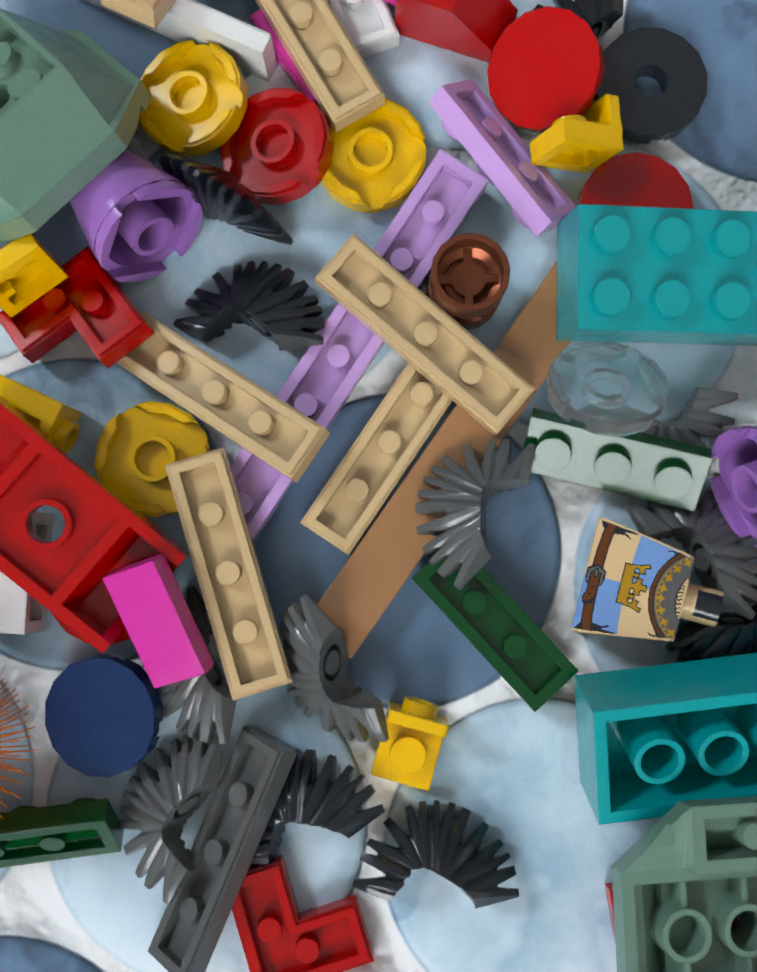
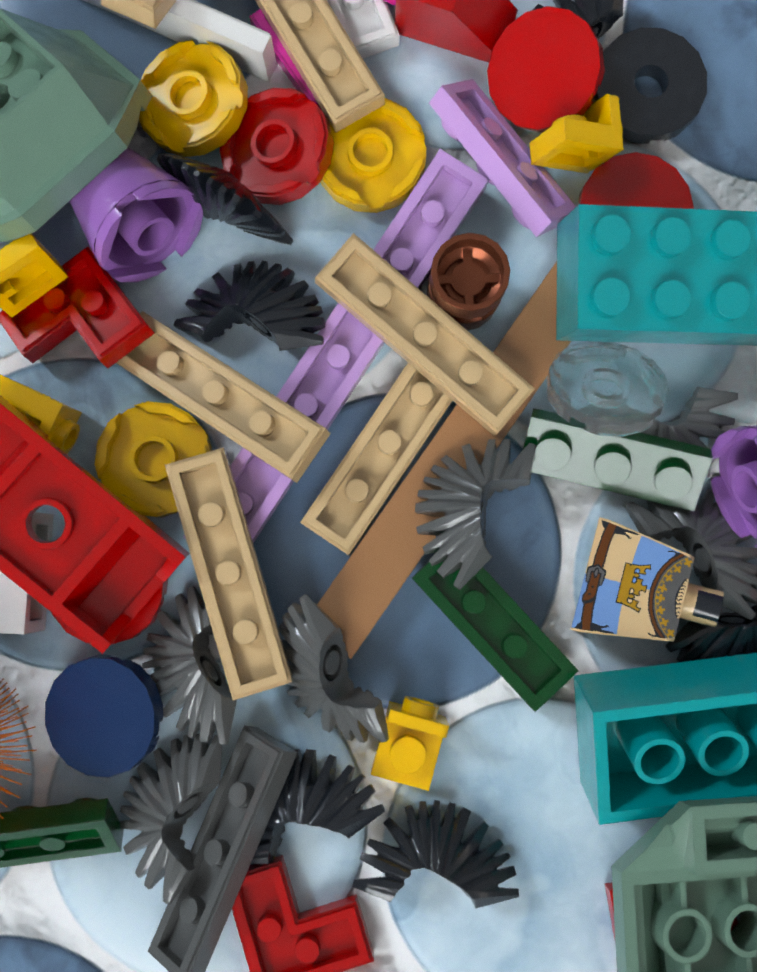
dark pink tile [102,553,214,689] -> none

